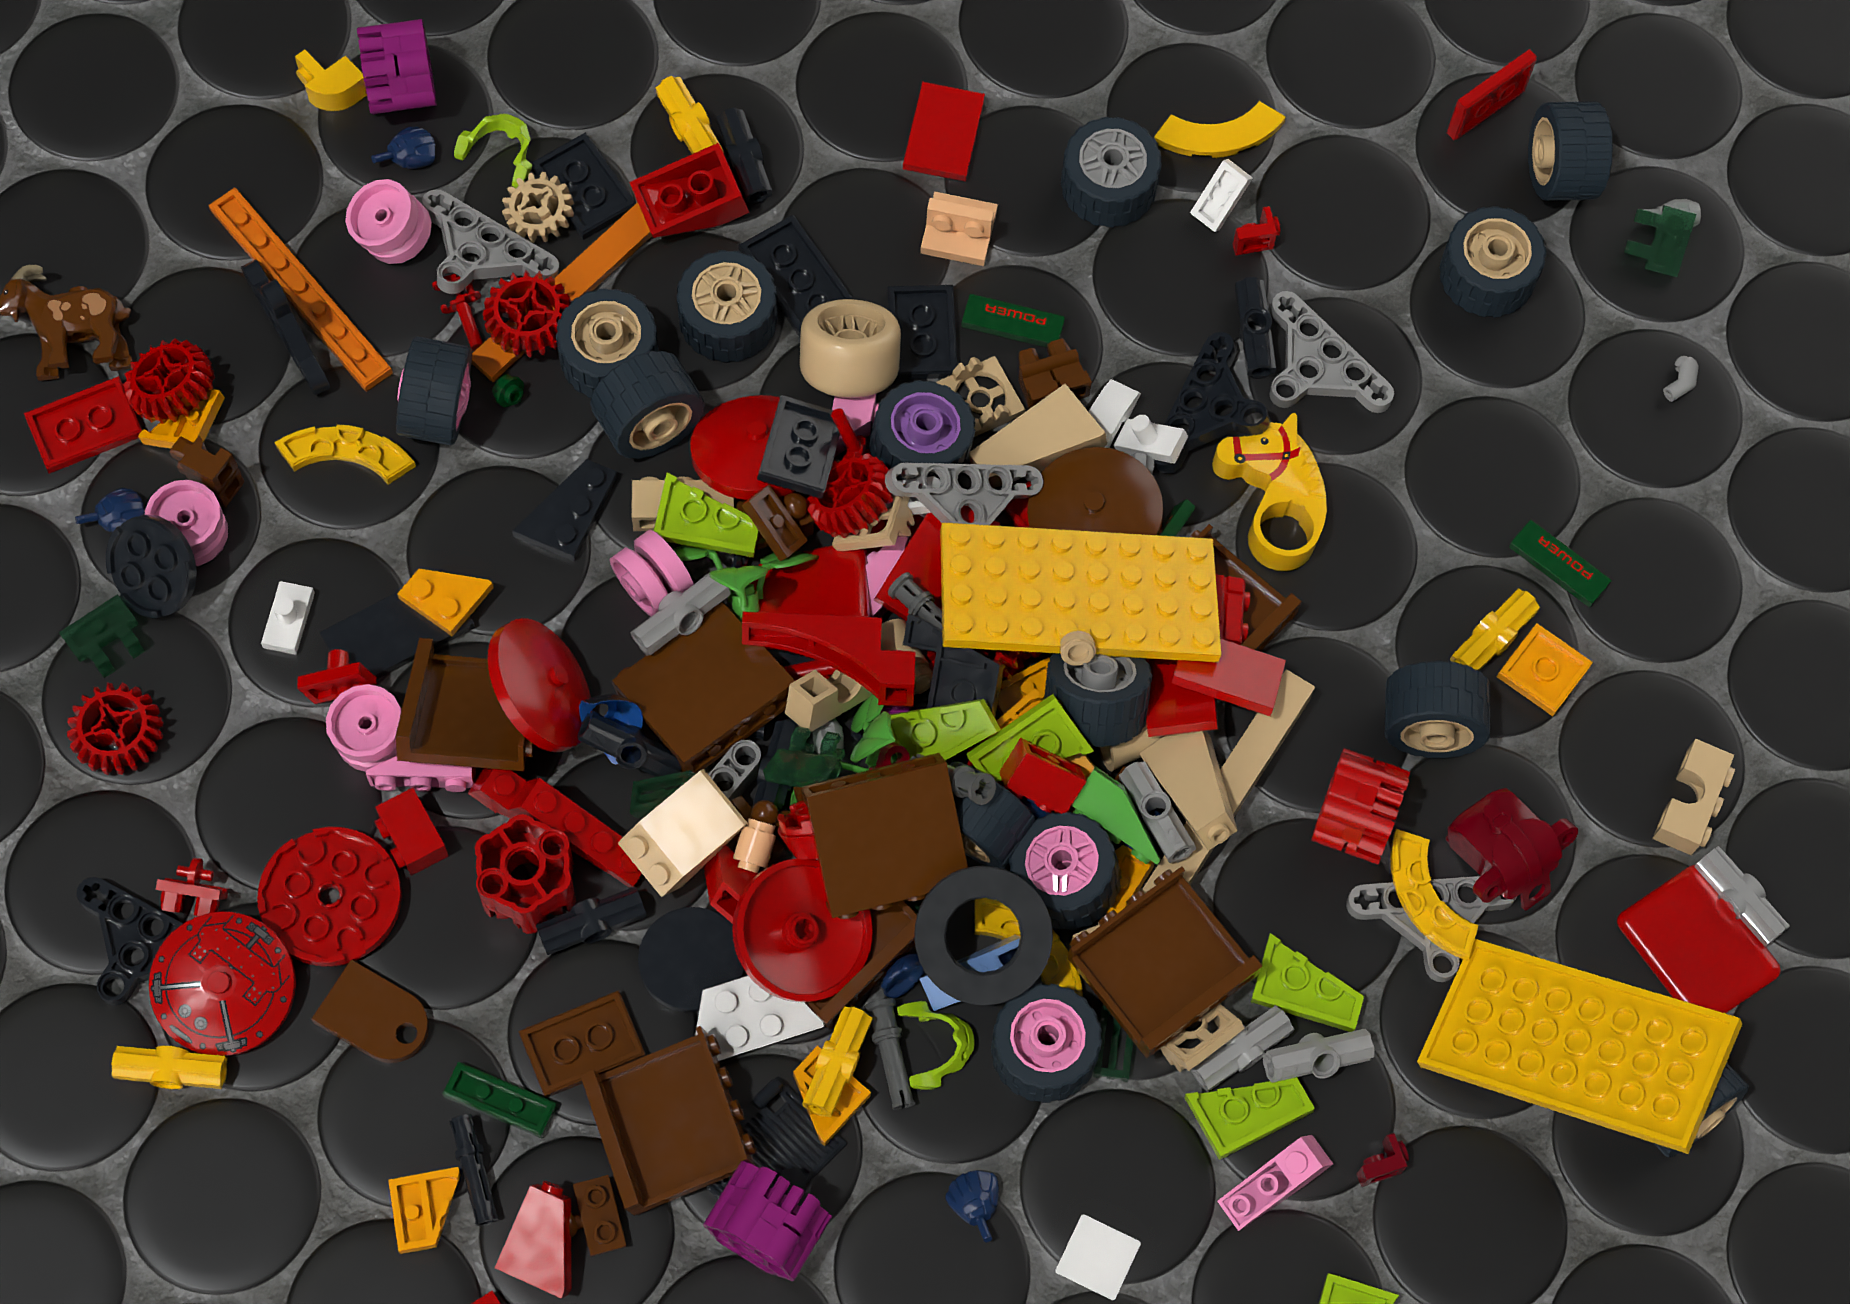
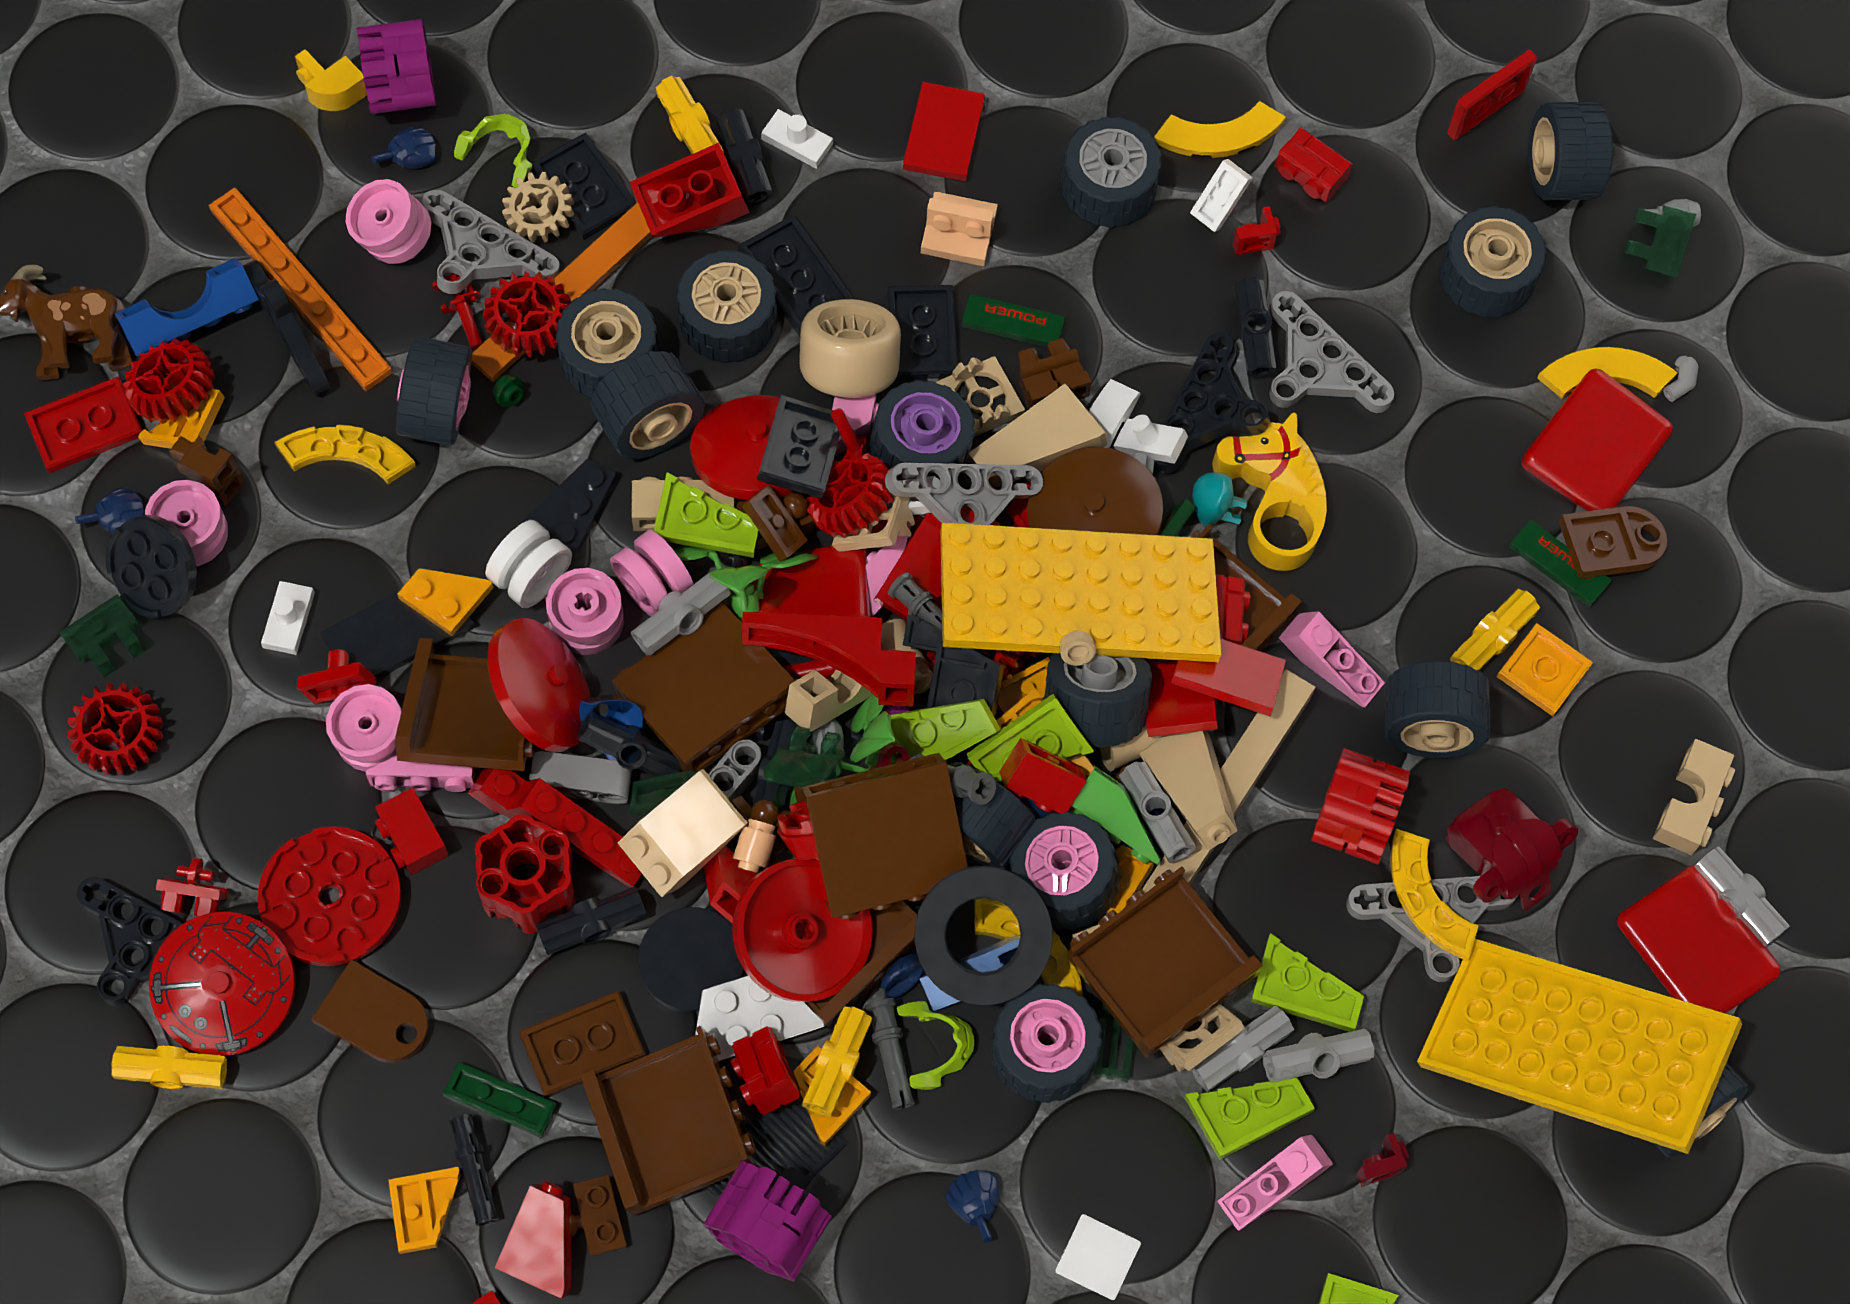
none -> blue arch [115,258,258,356]
none -> white wheel [485,520,572,608]
none -> light grey beam [529,751,633,804]
none -> bright pink wheel [546,568,624,655]
none -> red brick [730,1026,800,1115]
none -> white tile [761,109,833,169]
none -> teal piece [1192,472,1247,528]
none -> red brick [1275,127,1353,202]
none -> bright pink slope [1279,611,1385,707]
none -> red piece [1521,368,1673,511]
none -> yellow tile [1537,347,1678,399]
none -> reddish brown tile [1558,506,1667,579]

